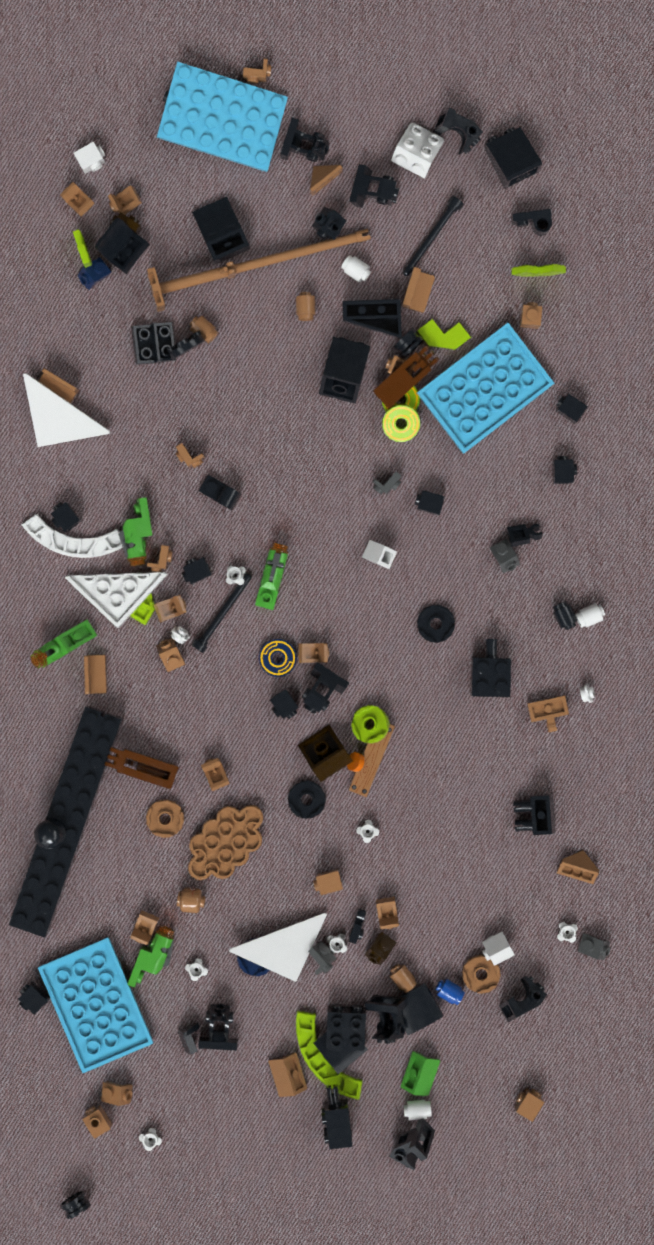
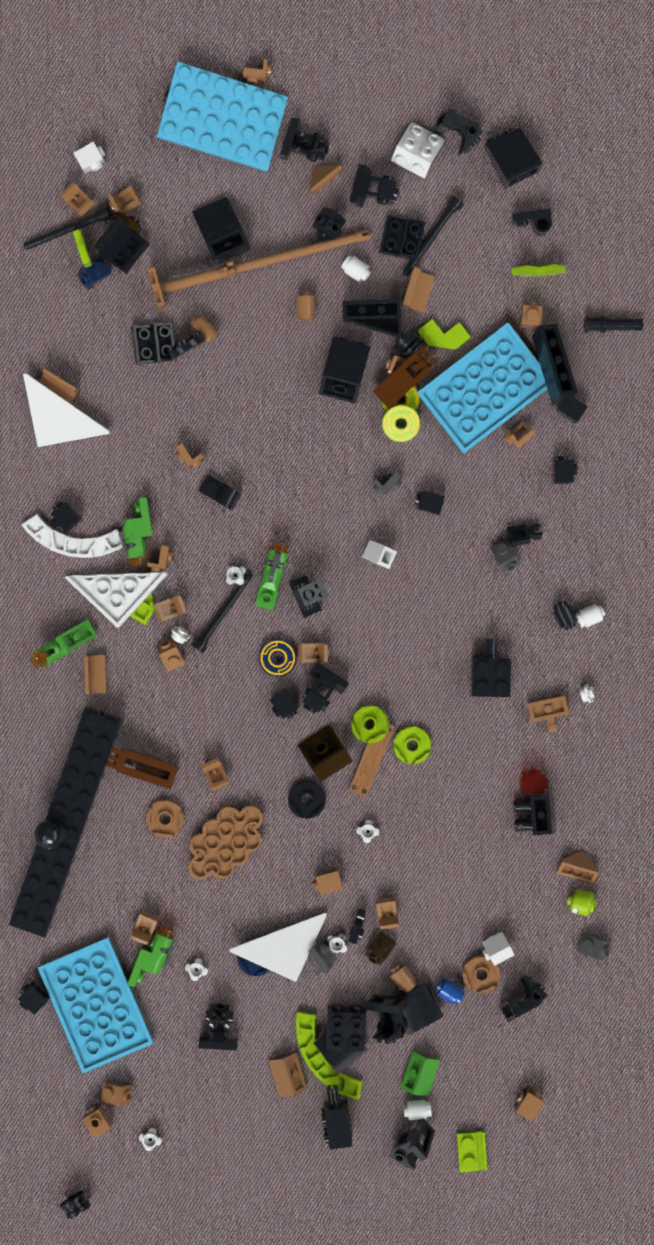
medium nougat head [177,887,206,913] -> none
black tile [177,1022,200,1055] -> none
black brick [182,557,213,585] -> none
orange tile [347,752,365,772] -> none
black tile [417,605,455,643] -> none
white plate [557,922,578,943] -> none
none -> black piece [23,205,112,250]
none -> black tile [289,576,329,618]
none -> black slope [379,215,426,260]
none -> lime tile [393,726,431,764]
none -> lime plate [457,1130,487,1172]
none -> medium nougat bracket [501,420,535,449]
none -> clear red brick [520,769,549,794]
none -> black brick [532,324,578,405]
none -> lime head [567,889,597,916]
none -> black pin [584,316,643,333]

